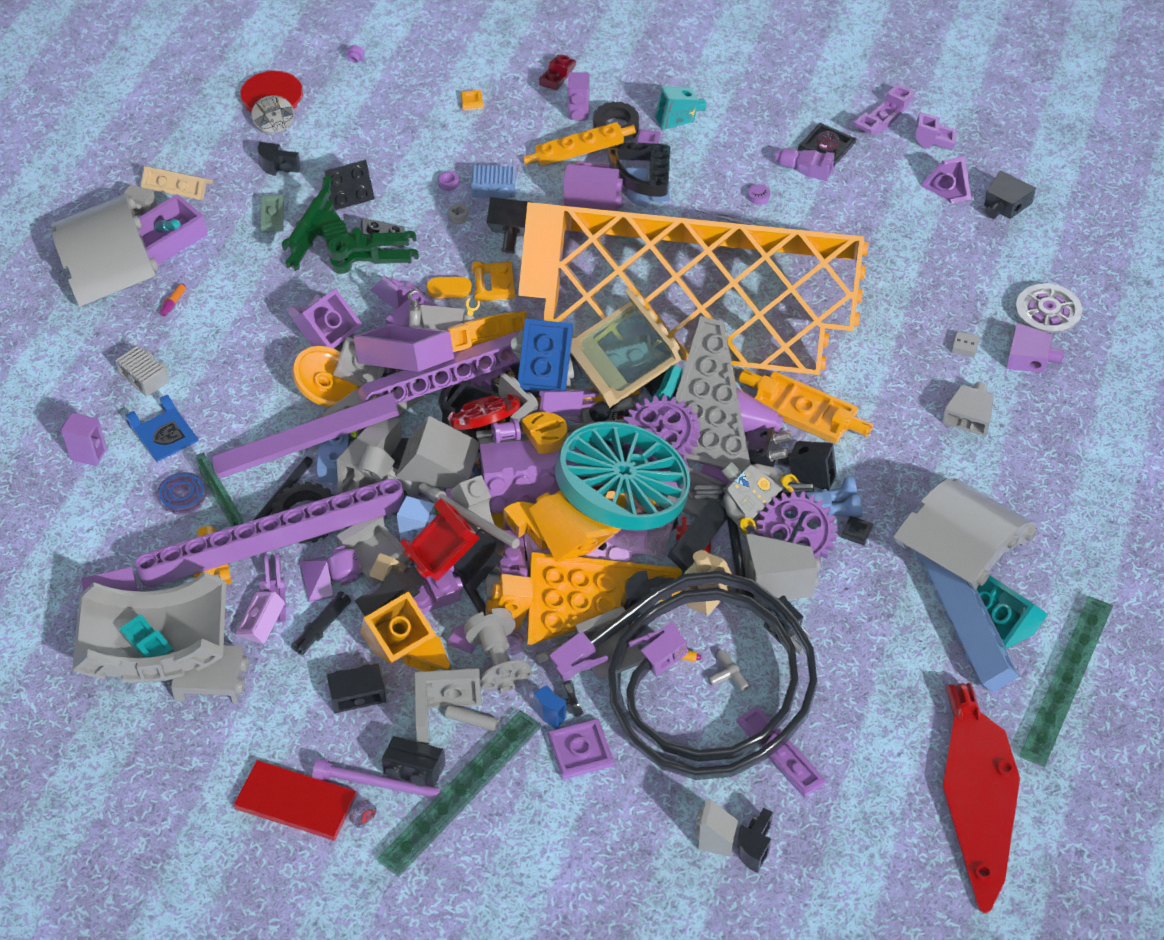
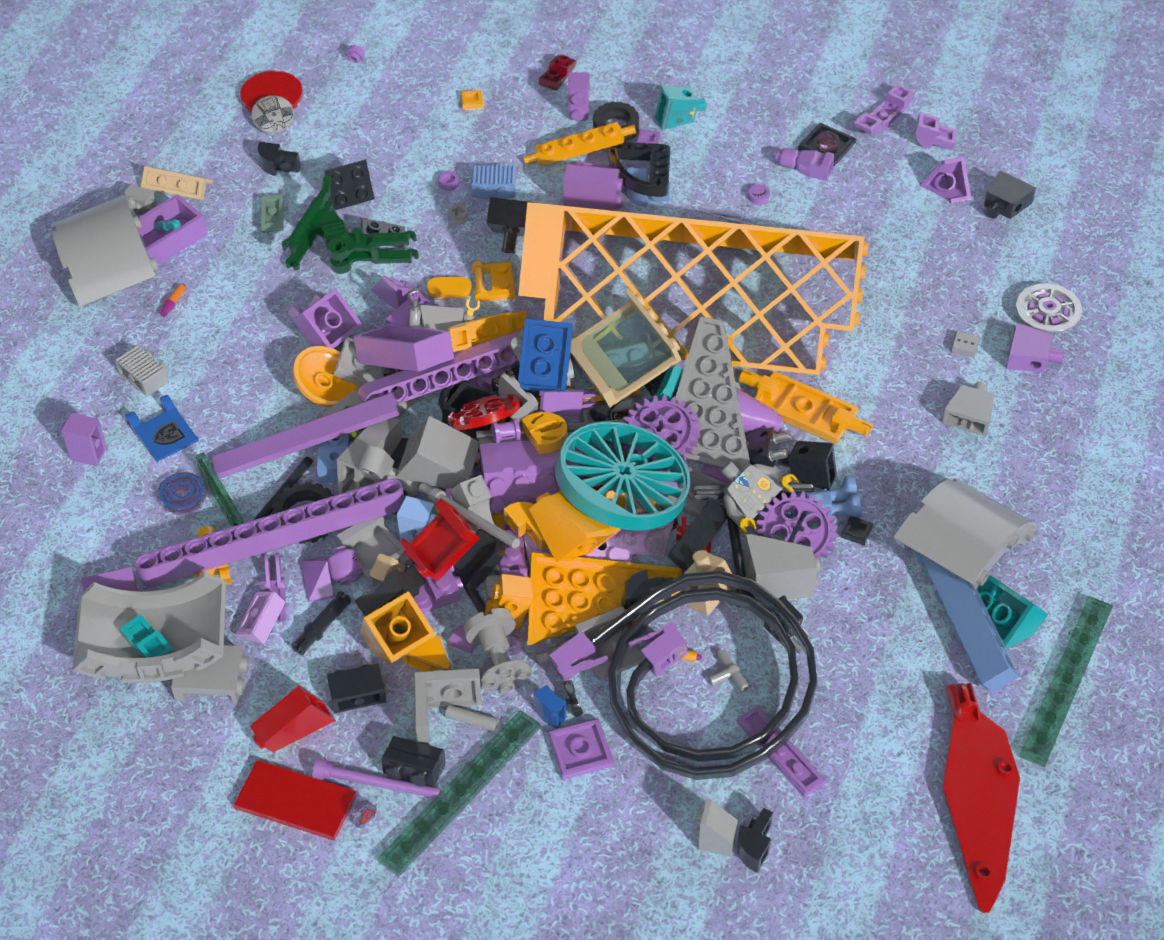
none -> red slope [250,685,336,753]

